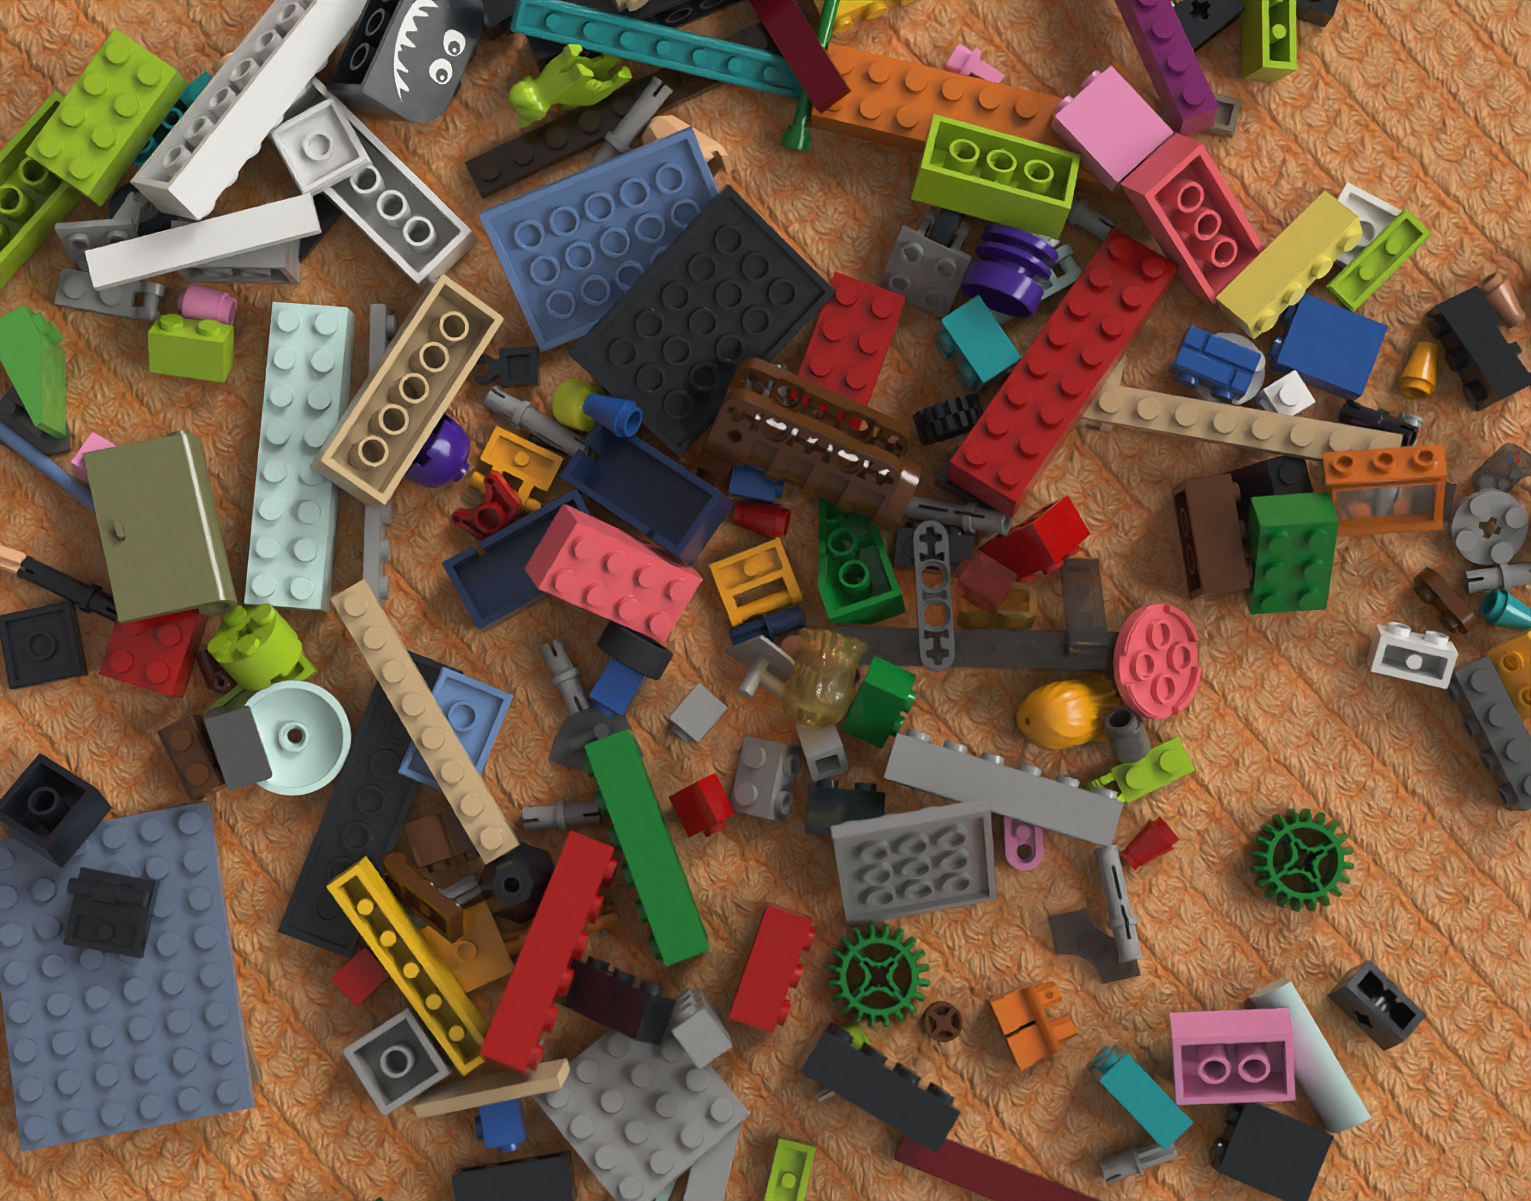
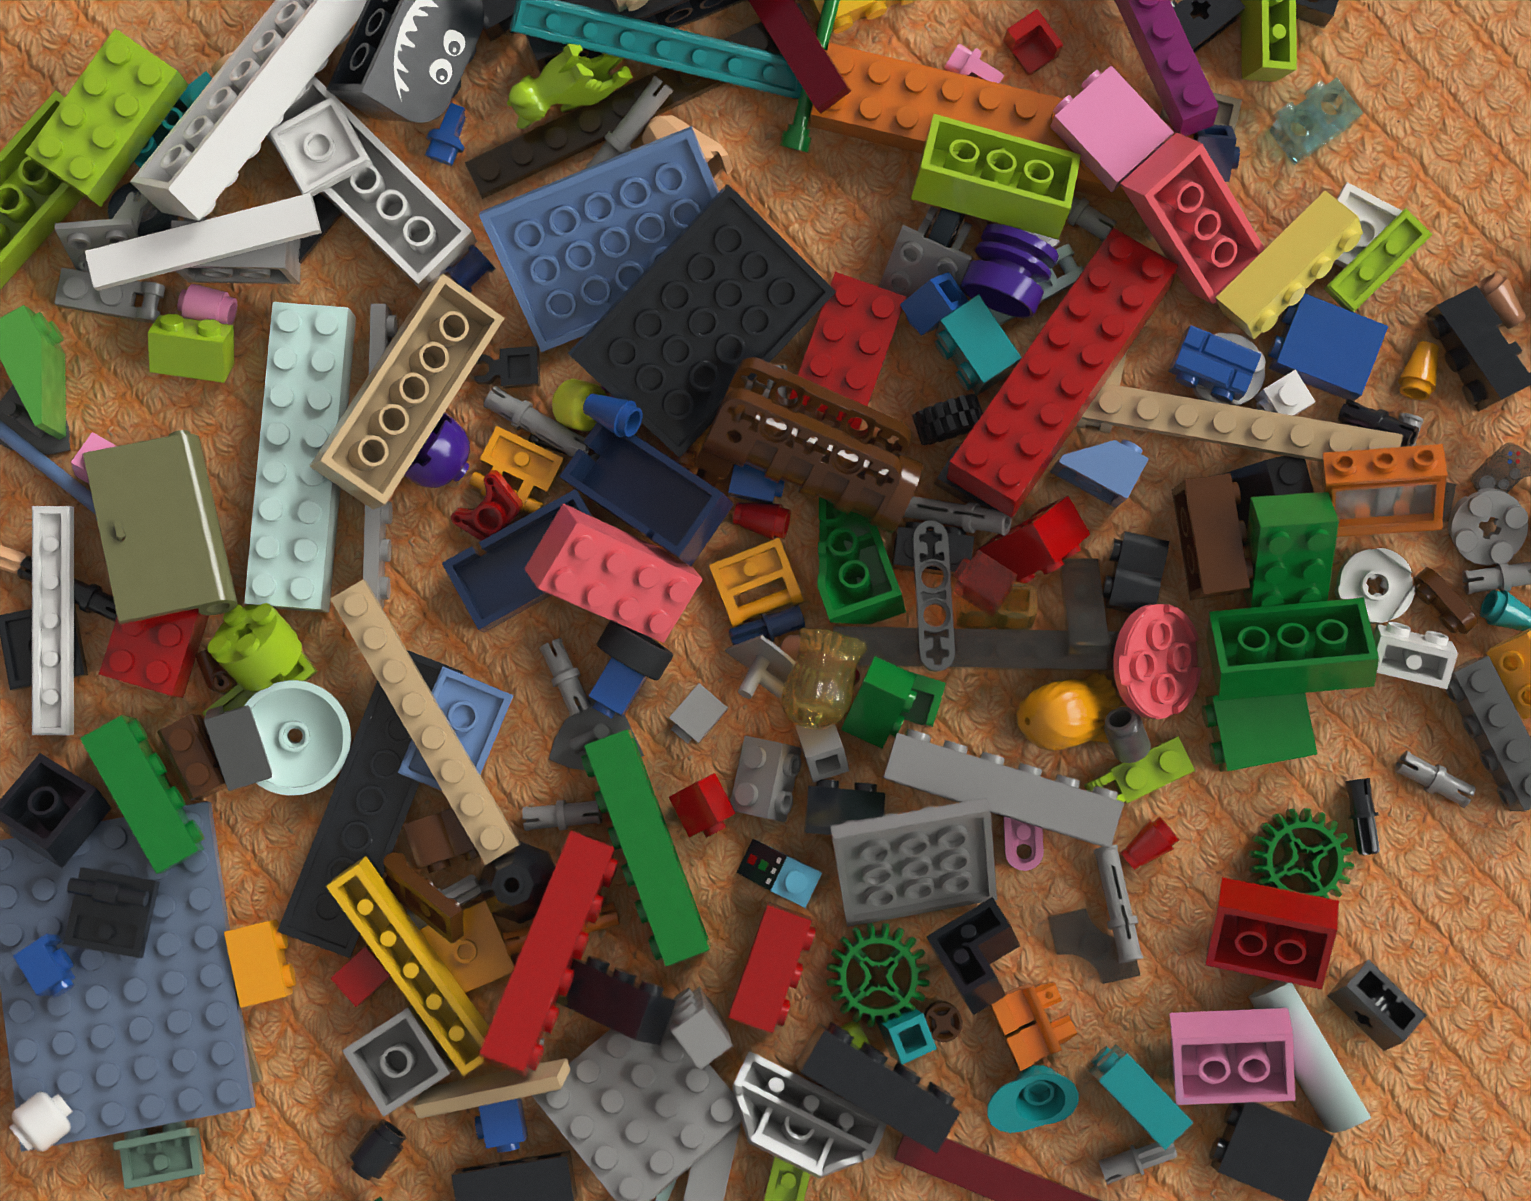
none -> white head [10,1092,72,1151]
none -> blue brick [13,934,75,998]
none -> white tile [32,506,74,735]
none -> green wedge [80,715,205,874]
none -> sand green bracket [113,1121,205,1189]
none -> light orange brick [224,919,296,1008]
none -> black brick [350,1119,406,1180]
none -> blue piece [425,103,466,166]
none -> clear blue bush [445,244,495,293]
none -> light grey wedge [732,1051,887,1179]
none -> slope [736,838,822,908]
none -> teal brick [876,1007,937,1065]
none -> blue brick [900,272,969,336]
none -> green panel [900,672,946,728]
none -> black brick [926,897,1020,1015]
none -> teal piece [987,1065,1079,1133]
none -> red panel [1003,8,1063,75]
none -> medium blue slope [1050,440,1149,508]
none -> black brick [1101,531,1170,614]
none -> dark blue brick [1193,125,1240,182]
none -> green brick [1202,693,1318,772]
none -> red brick [1205,877,1339,990]
none -> green brick [1207,597,1379,701]
none -> clear light blue brick [1269,78,1364,166]
none -> white plate [1335,548,1415,624]
none -> black axle [1345,778,1380,855]
none -> light grey pin [1395,751,1476,808]

